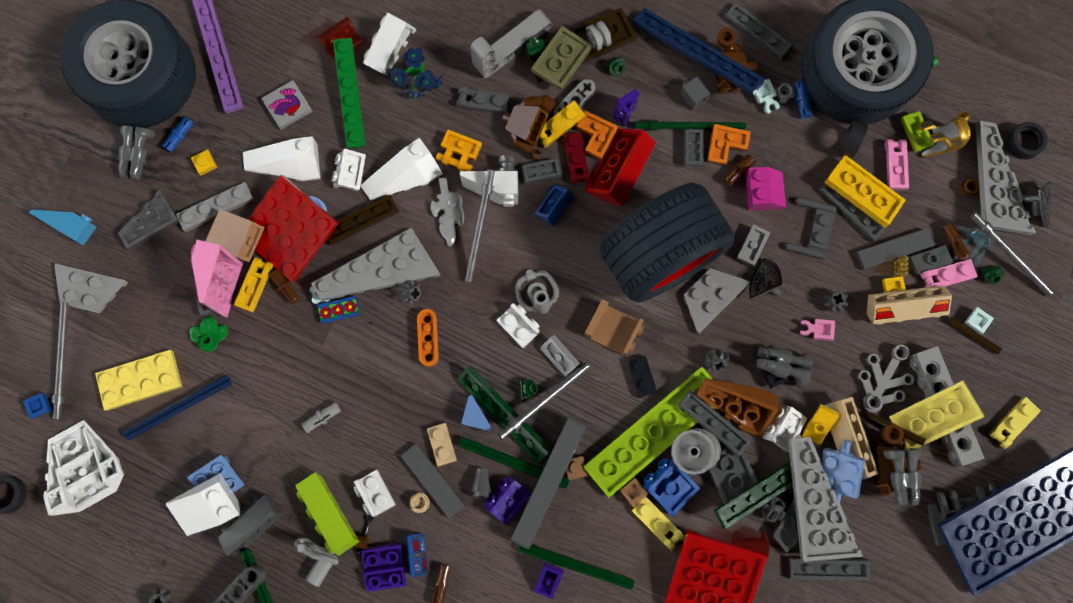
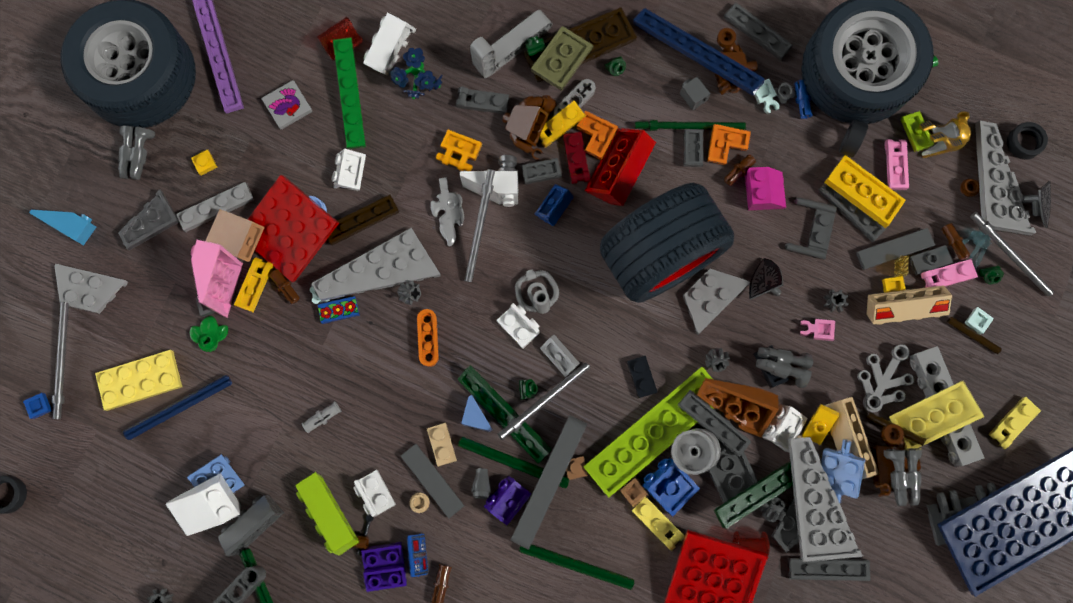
white wedge [44,420,124,516] -> none
blue pin [162,116,194,152] -> none
white wedge [243,136,321,181] -> none
light grey piece [295,538,339,587] -> none
white wedge [360,138,443,201] -> none
dark purple slope [534,562,564,599] -> none
medium nougat panel [584,299,645,357] -> none
light grey wheel [587,21,611,51] -> none
dark purple bracket [613,88,640,127] -> none
light grey plate [736,224,771,267] -> none

